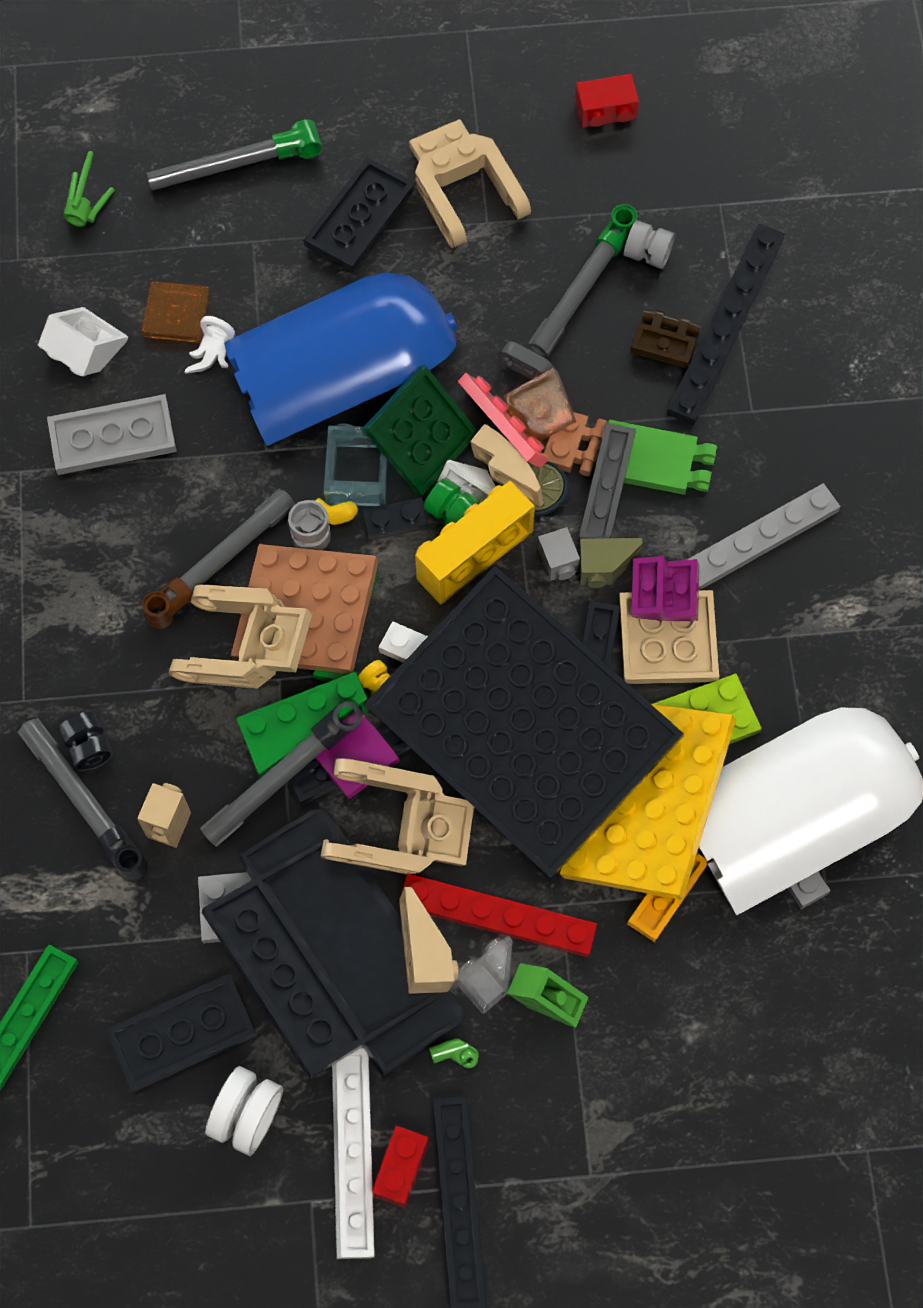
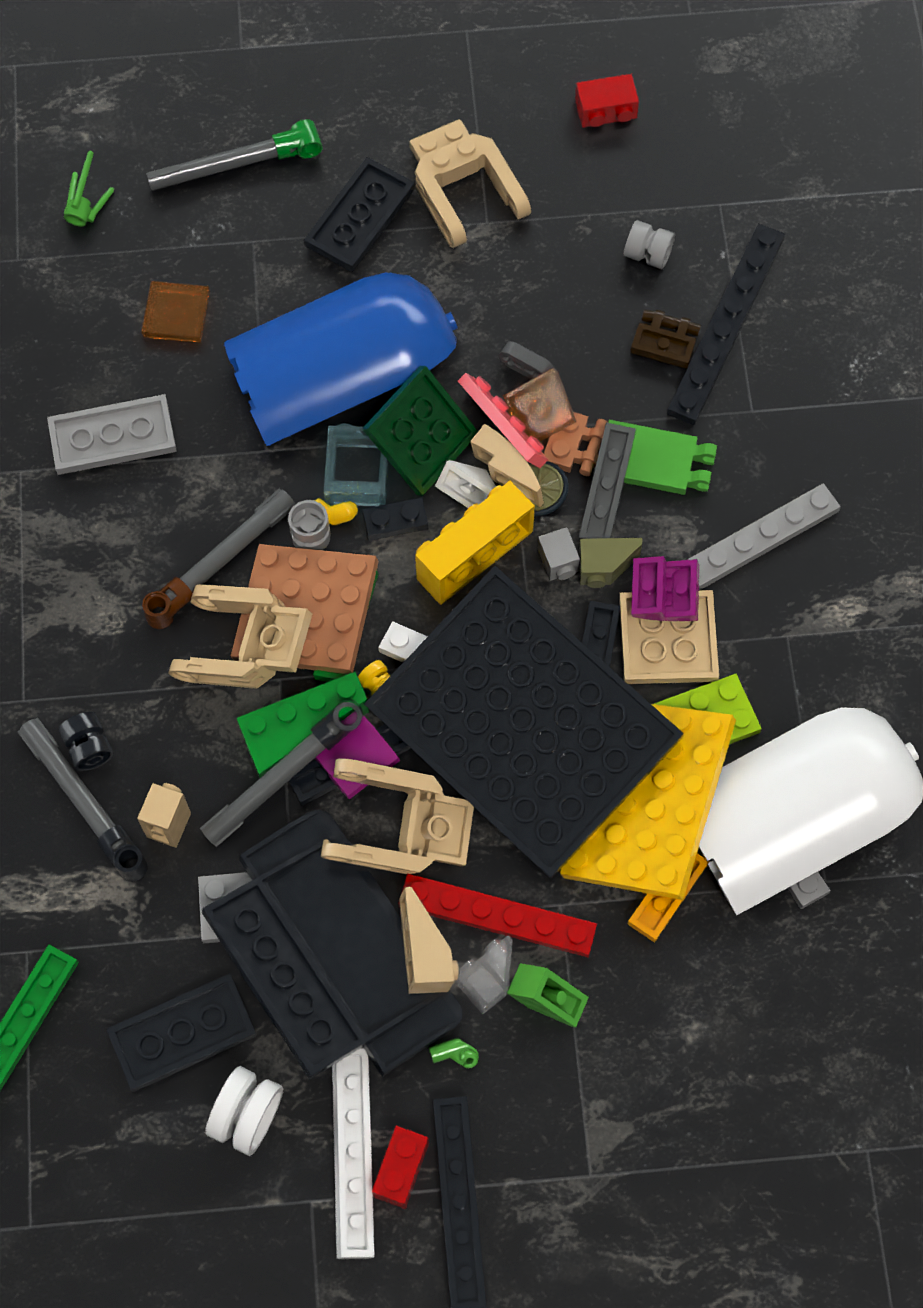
white slope [38,307,128,376] -> none
white piece [185,316,235,374] -> none
green wheel [424,478,481,525] -> none
dark grey piece [528,204,637,357] -> none

